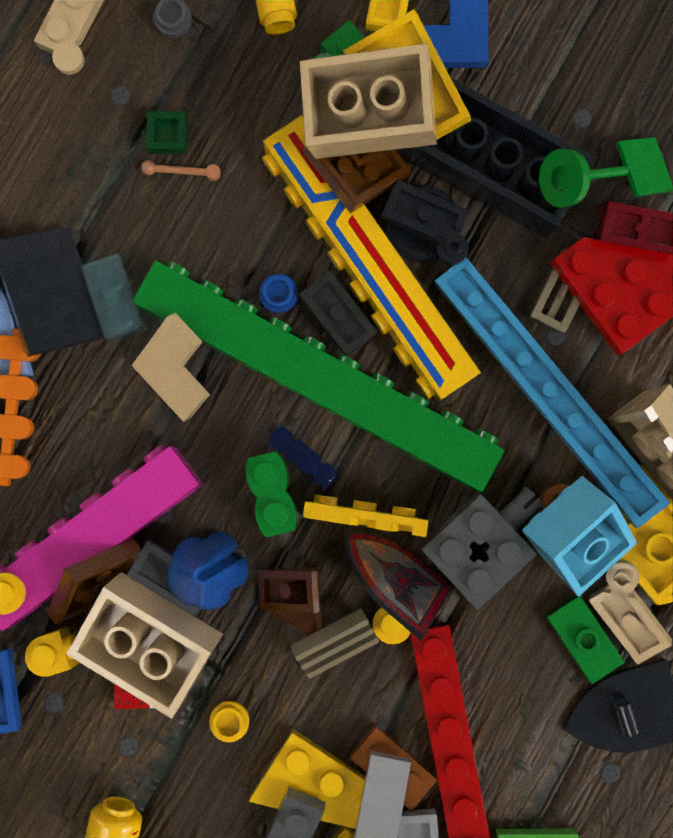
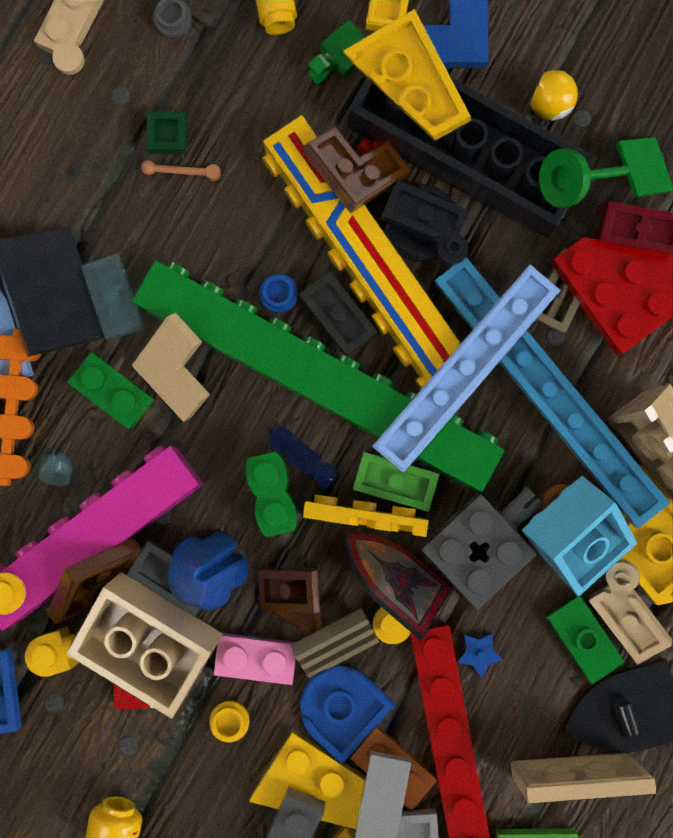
tan brick [300,44,437,159] -> none
none -> clear light blue hinge [38,453,73,486]
none -> green plate [67,352,155,430]
none -> bright pink plate [214,633,296,685]
none -> blue tile [300,664,396,764]
none -> bright green plate [353,452,439,512]
none -> light blue tile [372,265,561,473]
none -> blue piece [456,632,503,678]
none -> tan tile [511,753,656,803]
none -> yellow piece [530,70,578,120]

